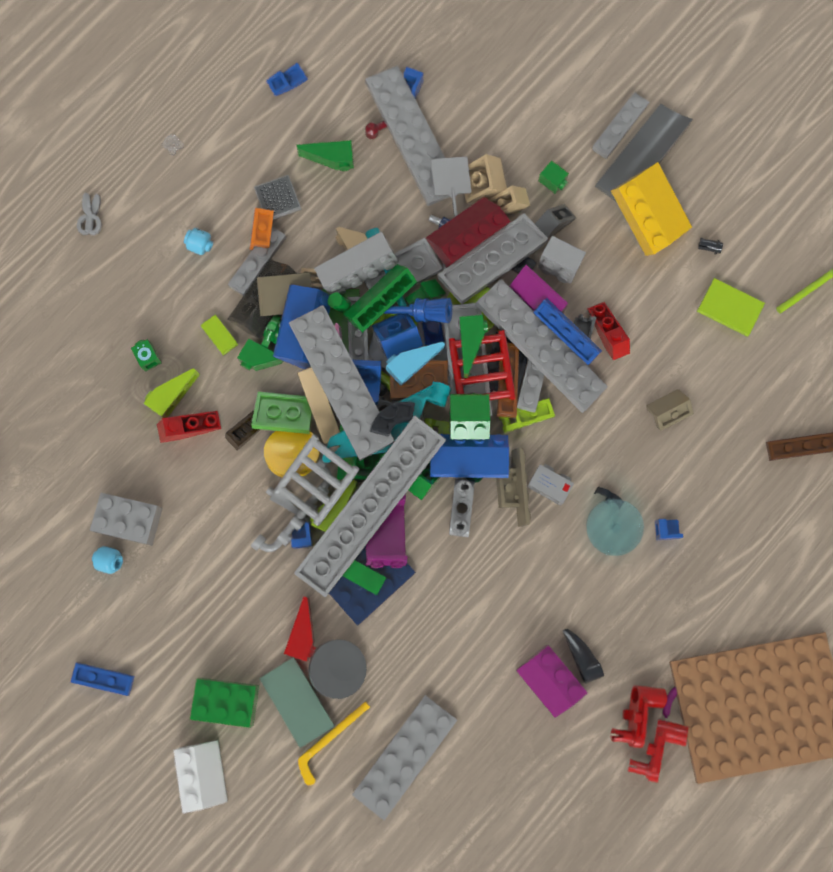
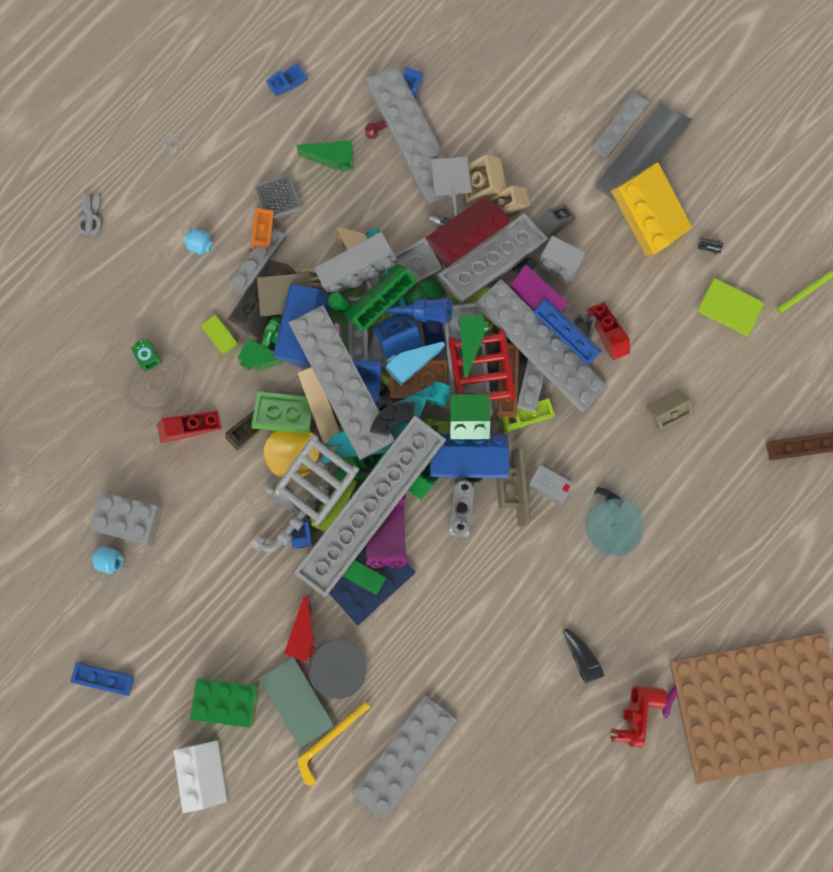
lime slope [143,368,200,418] -> none
magenta slope [516,645,588,718] -> none
green brick [538,160,569,194] -> none
red piece [628,719,689,783] -> none
blue panel [654,519,684,540] -> none

